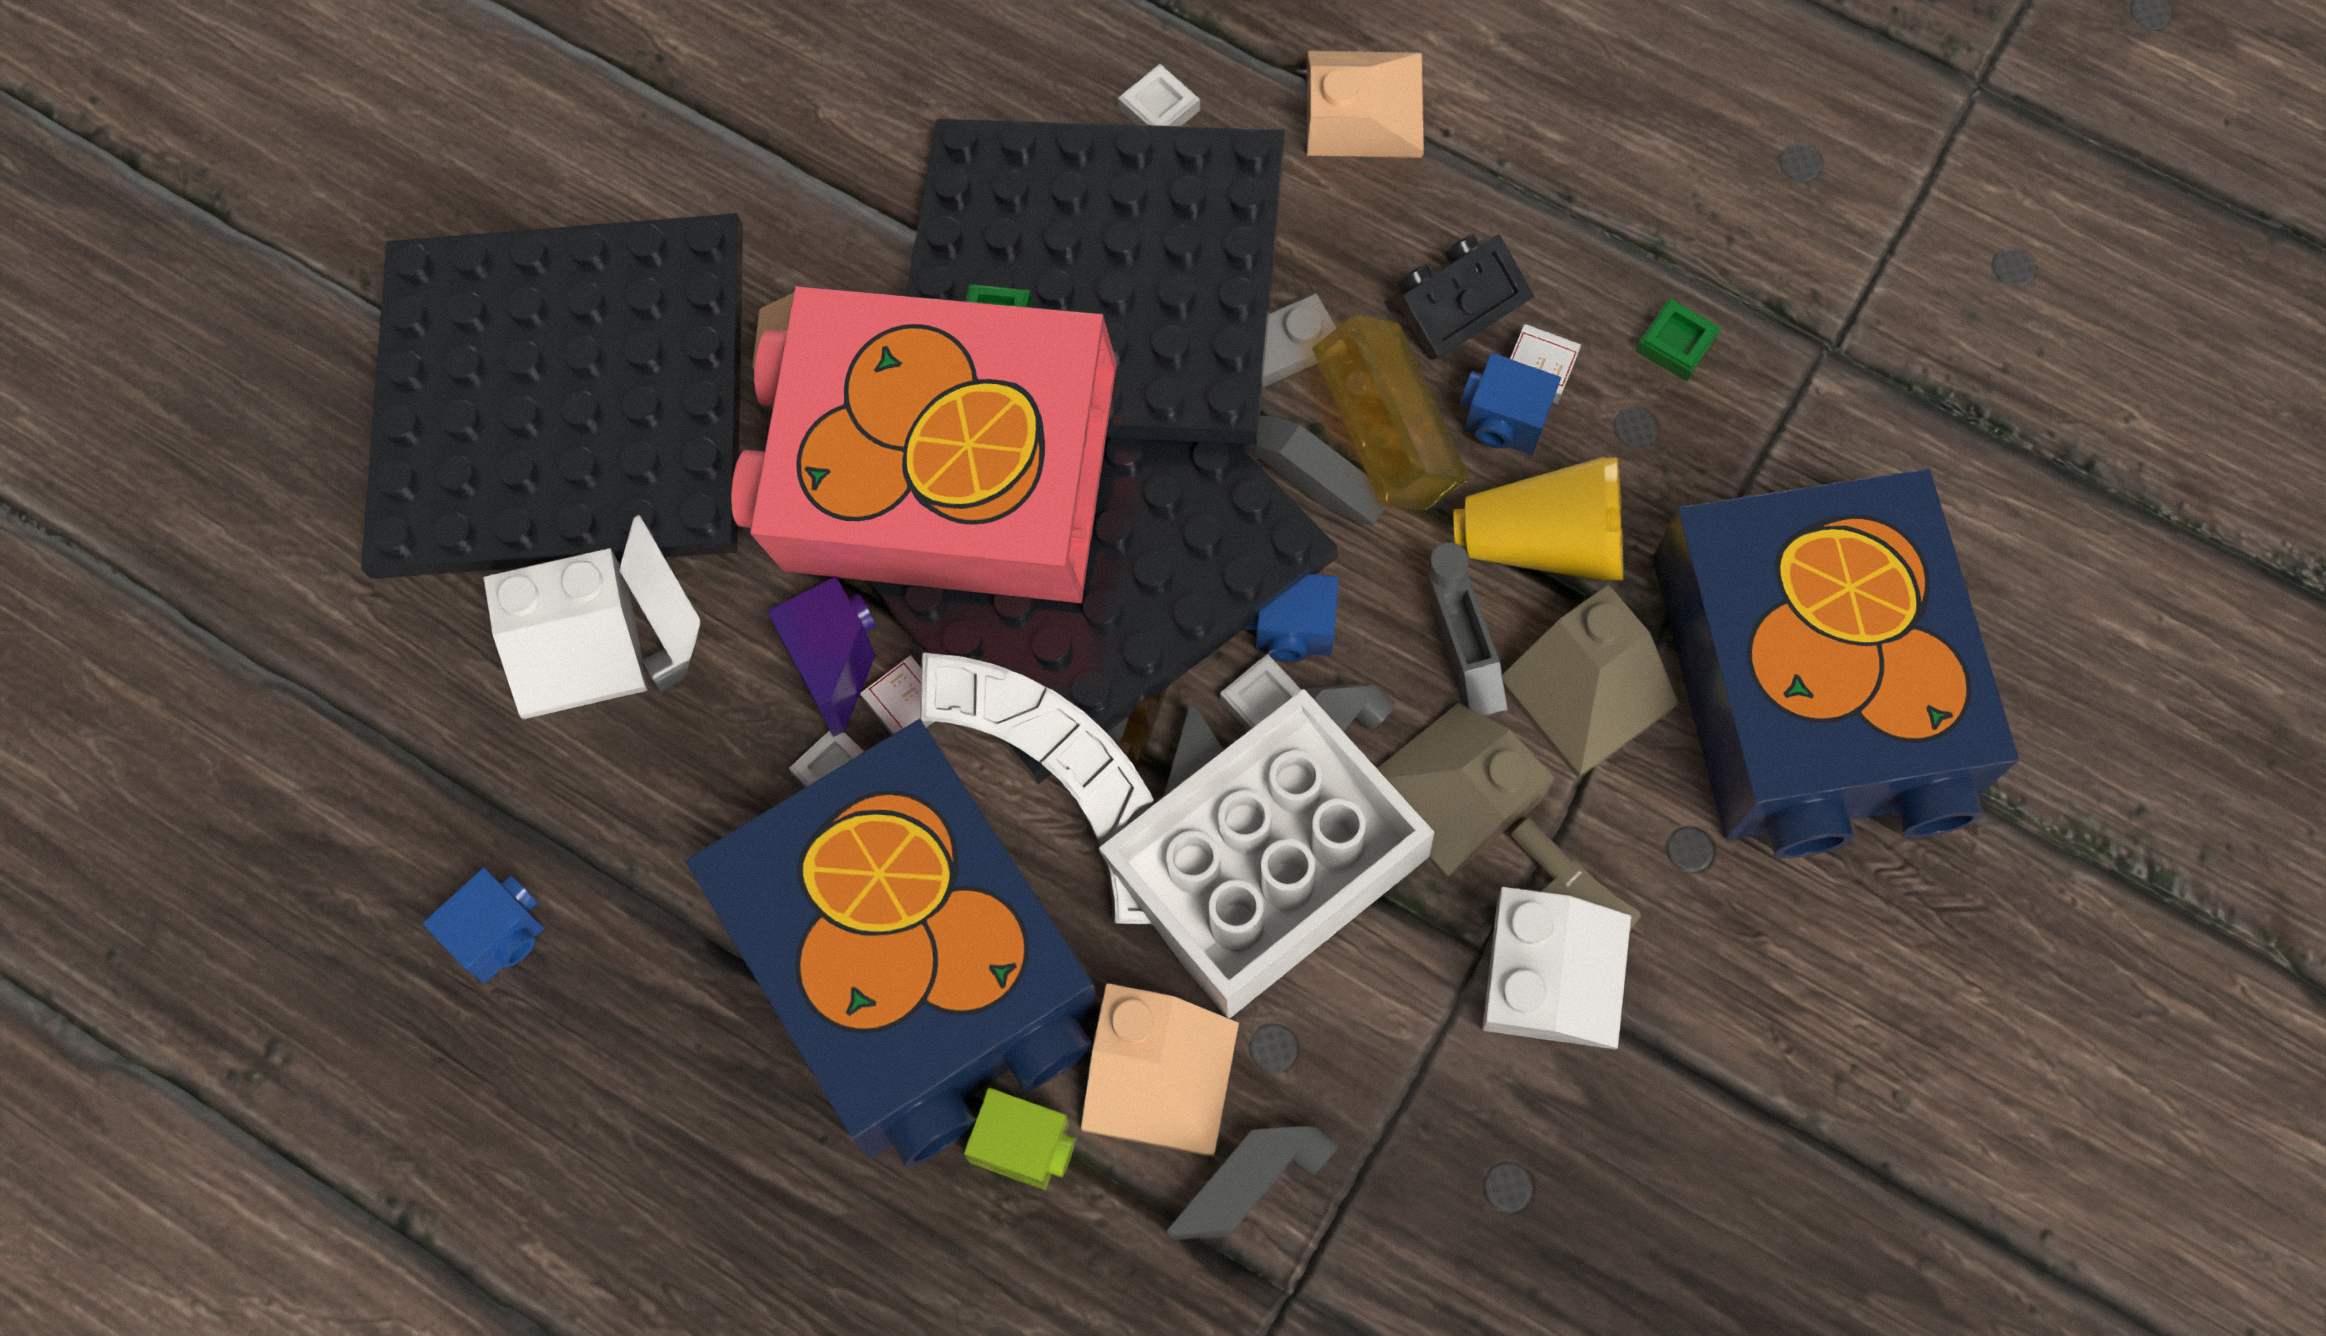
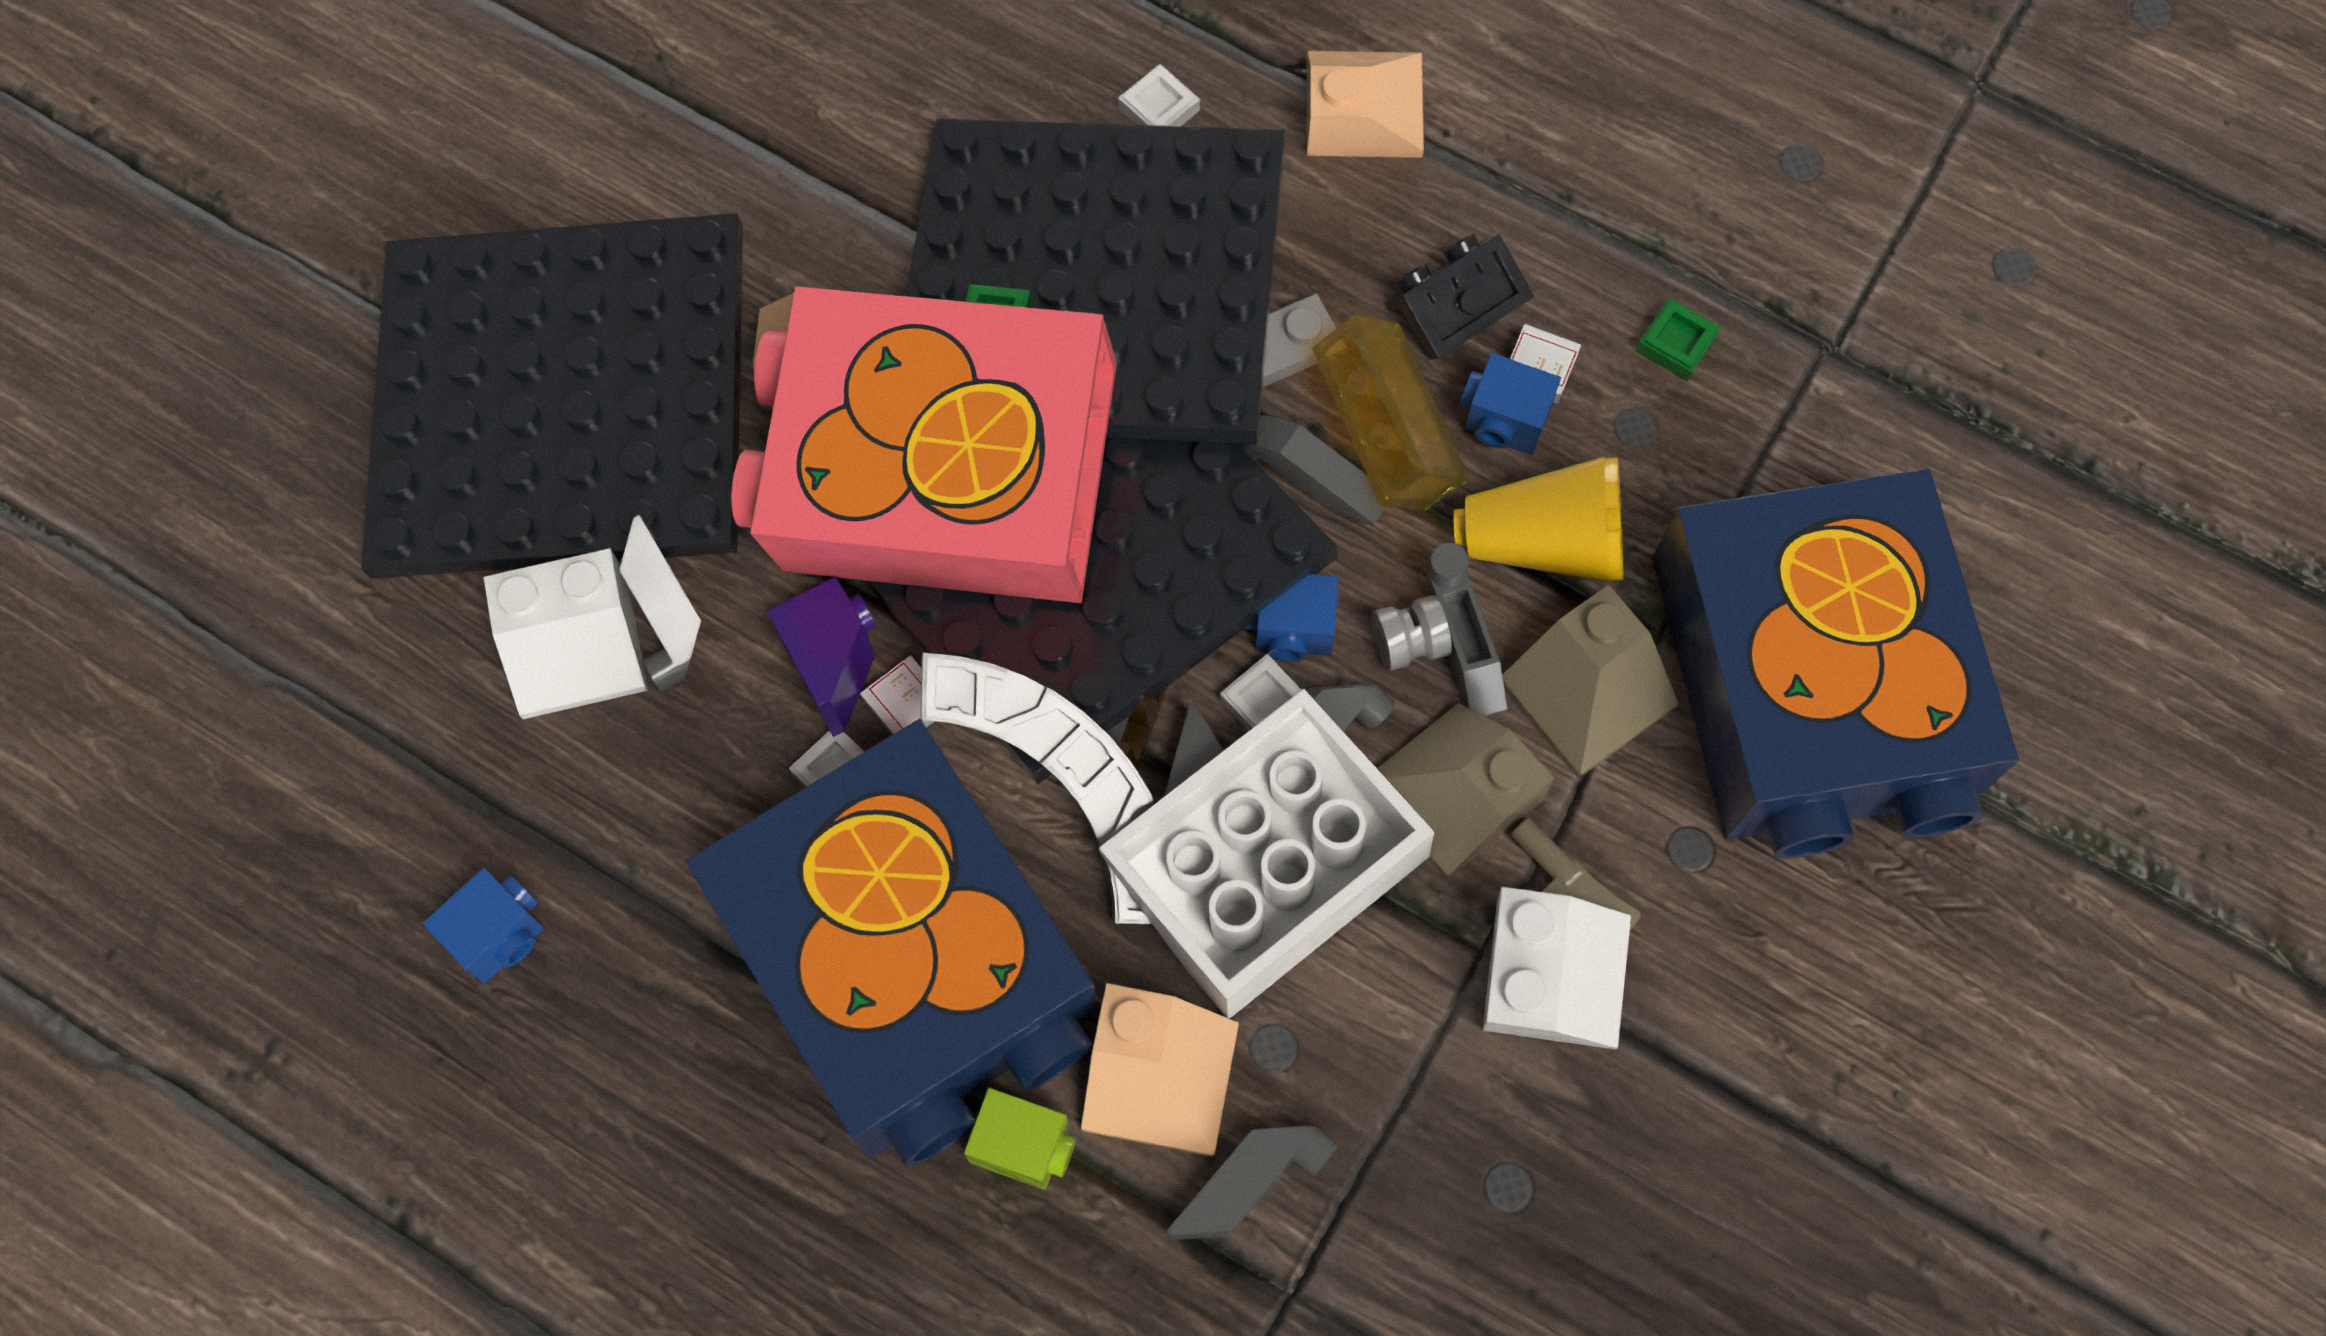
none -> light grey wheel [1371,595,1452,671]

